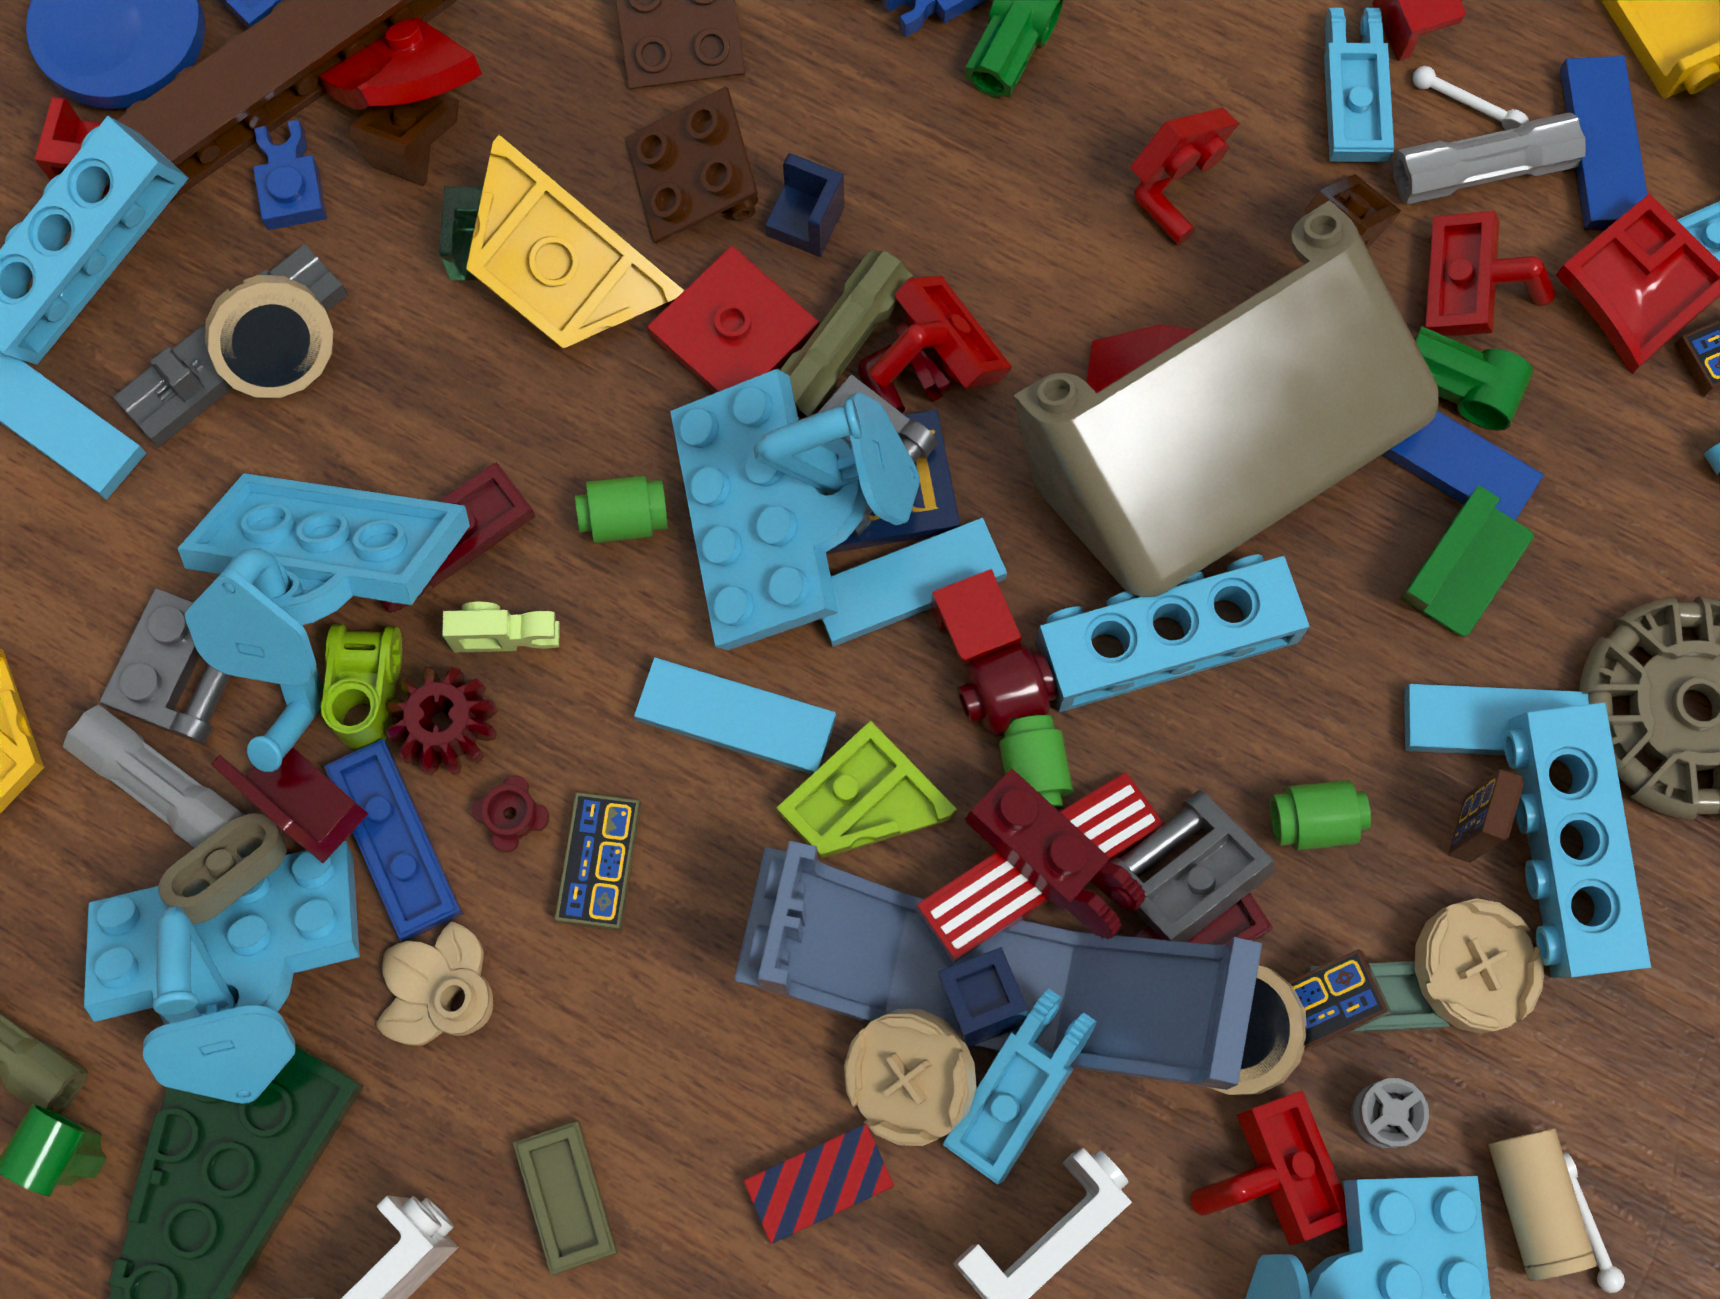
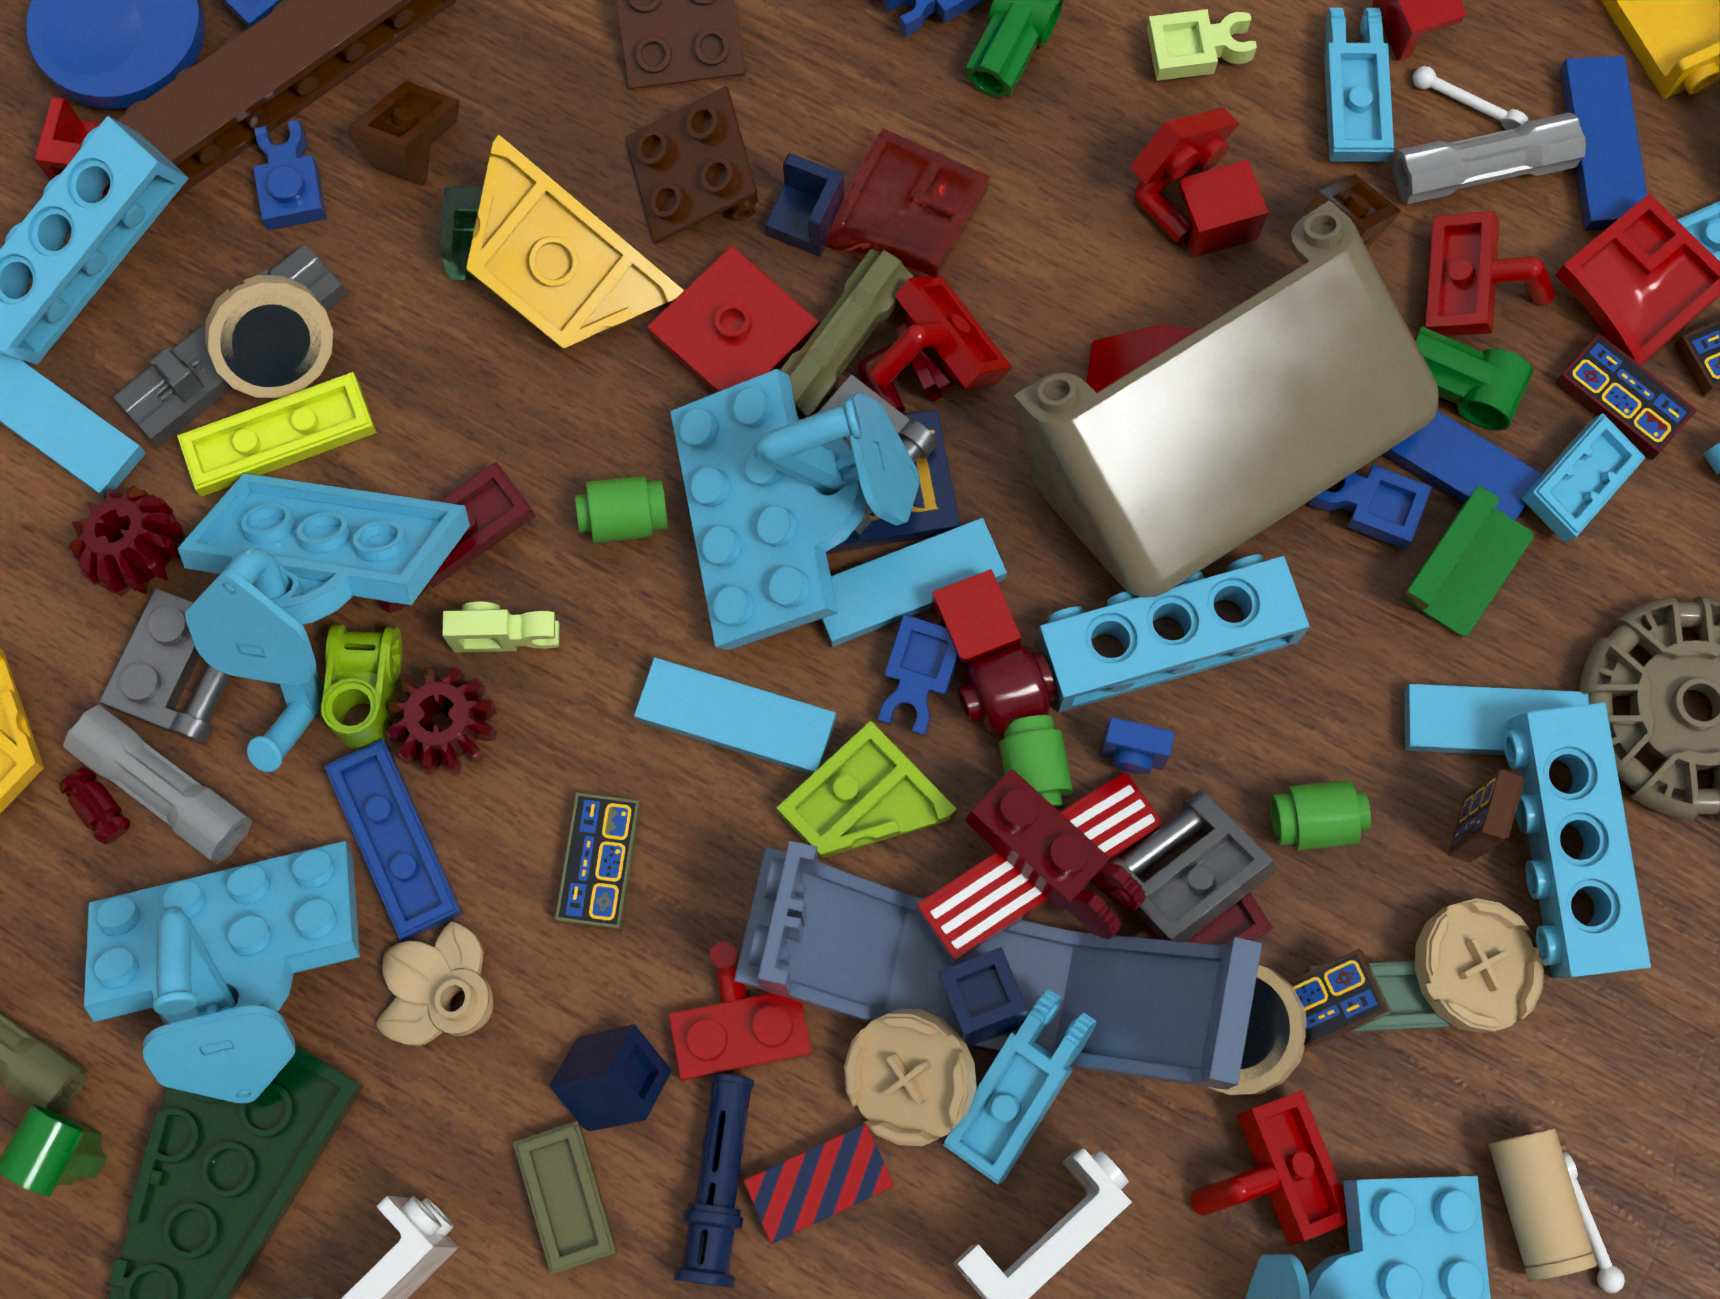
dark tan plate [158,813,287,924] -> none
dark red panel [211,747,368,863] -> none
red plate [319,17,482,110] -> none
dark red plate [472,775,549,852] -> none
light grey wheel [1350,1078,1429,1149] -> none
none -> dark red piece [59,767,130,845]
none -> dark red gear [68,485,186,597]
none -> neon yellow tile [177,372,377,497]
none -> dark blue panel [549,1024,672,1131]
none -> red plate [669,941,812,1082]
none -> dark blue pin [673,1074,754,1288]
none -> clear red plate [826,128,990,278]
none -> blue plate [878,615,959,736]
none -> blue plate [1099,717,1175,774]
none -> yellowish green plate [1147,9,1257,81]
none -> red panel [1179,159,1269,258]
none -> blue plate [1308,464,1432,550]
none -> medium azure plate [1521,413,1646,543]
none -> tile [1555,333,1697,460]

